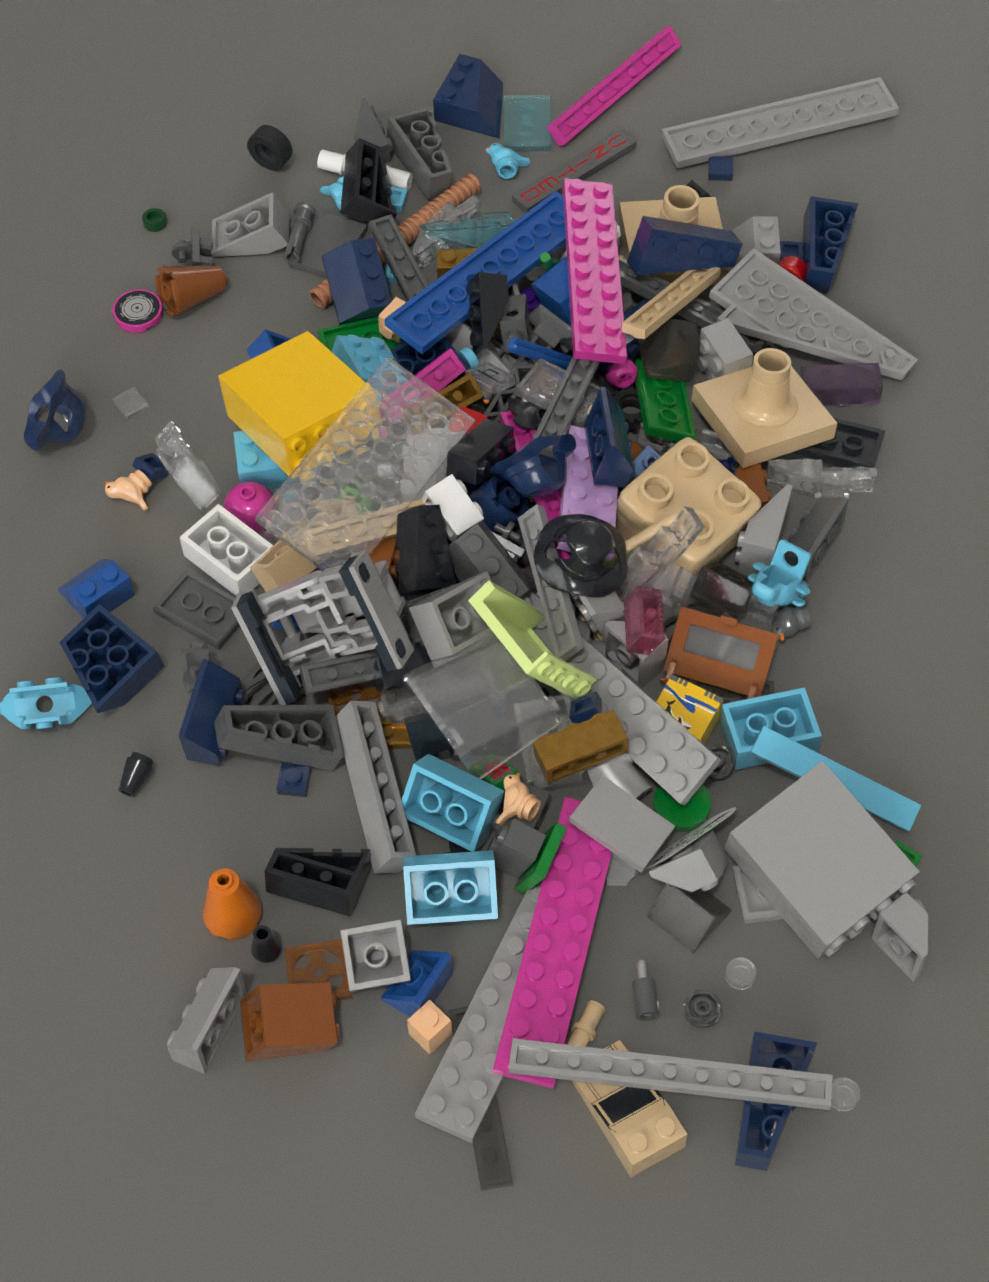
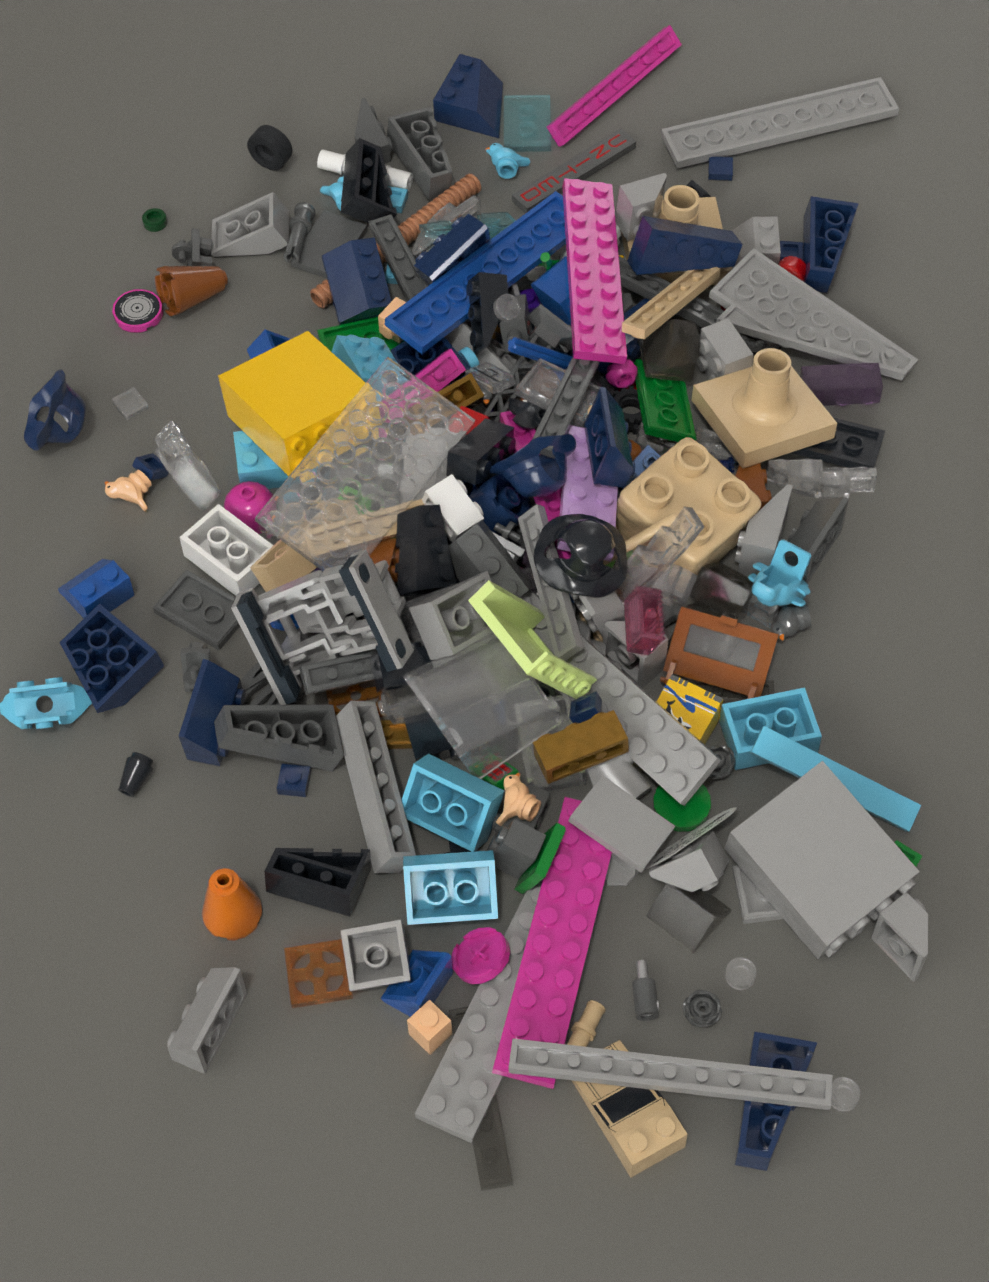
dark orange slope [240,982,339,1062] -> none
black cone [251,925,281,962] -> none
none -> dark blue slope [414,213,490,285]
none -> dark pink tile [452,927,510,984]
none -> clear tile [493,294,520,321]
none -> light grey slope [615,173,667,241]

